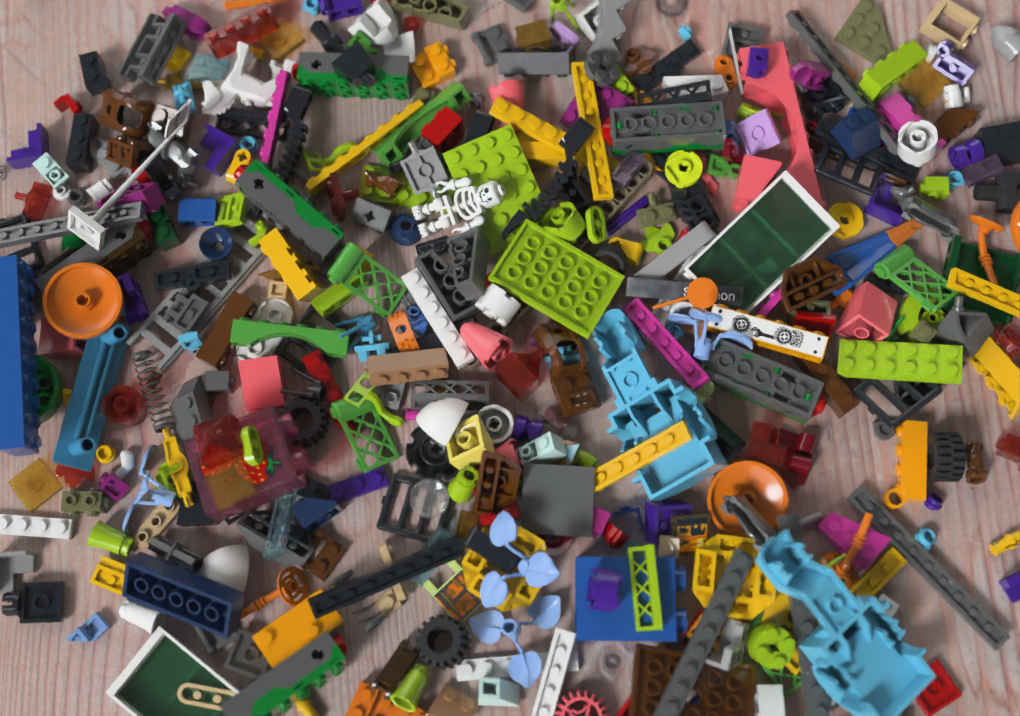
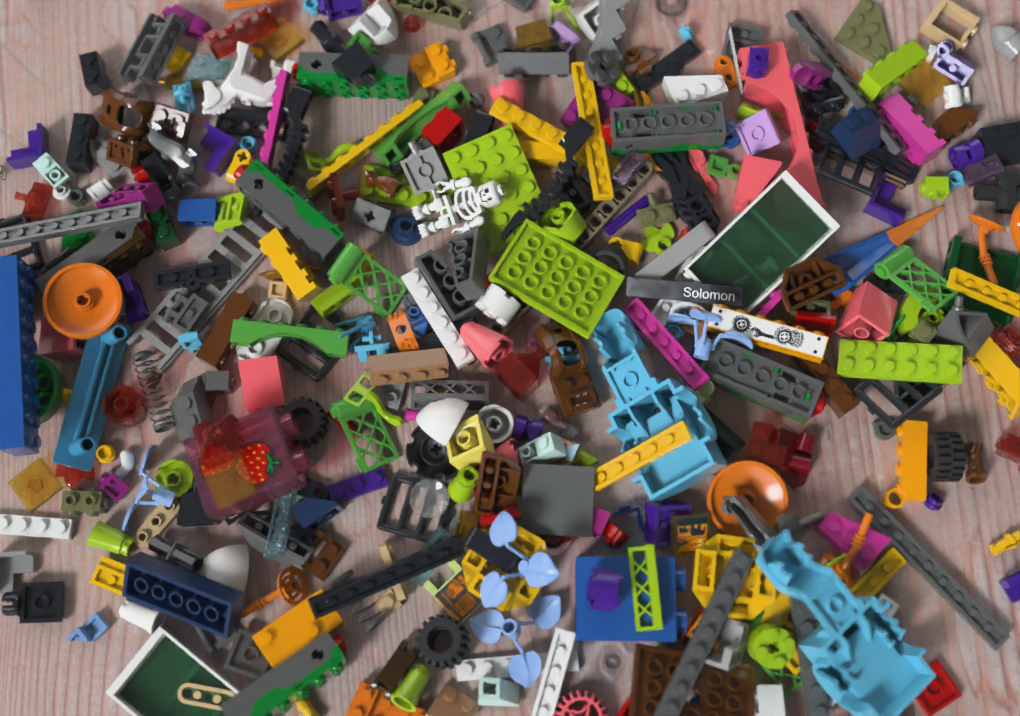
red bracket [53,93,84,113] -> none
white piece [67,98,192,251] -> none
yellow piece [162,427,194,507] -> none
dark blue piece [199,227,234,261] -> none
lime plate [240,425,264,466] -> none
lime arm [248,220,269,248] -> none
black plant [280,367,327,402] -> none
red plate [301,349,344,409] -> none
white sticker [383,31,416,63] -> none
black sticker [415,236,450,256] -> none
lime plate [585,206,607,244] -> none
black fence [635,80,712,107] -> none
orange piece [652,277,718,309] -> none
tan plate [658,535,681,559] -> none
neon yellow plate [665,150,702,188] -> none
dark red plate [722,138,745,164] -> none
yellow plate [827,202,864,241] -> none
dark grey animal [890,186,962,243] -> none
white brick [897,120,938,167] -> none
medium azure plate [915,527,937,550] -> none

